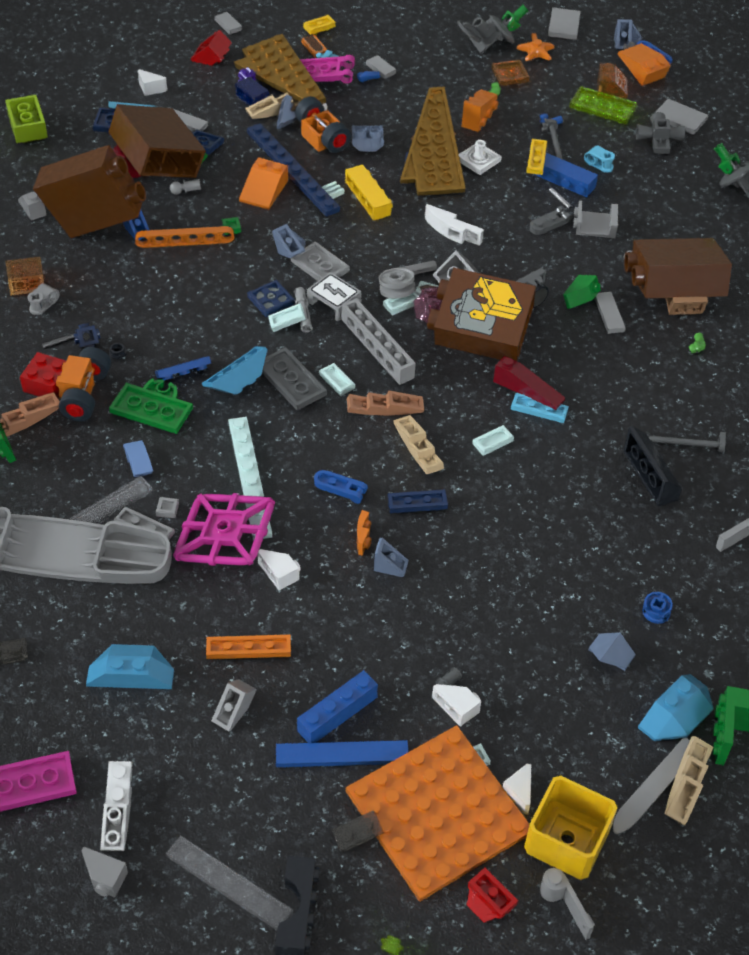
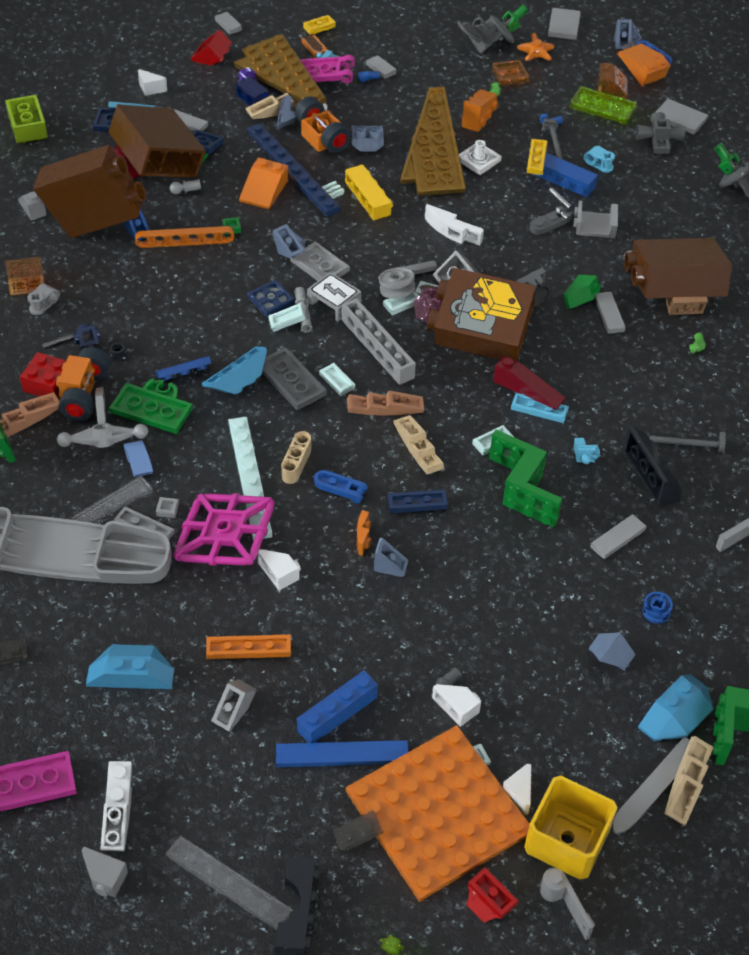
none -> light grey piece [57,387,149,448]
none -> tan beam [281,431,311,484]
none -> green bracket [489,429,562,528]
none -> medium azure piece [574,438,600,464]
none -> light grey tile [590,514,646,559]

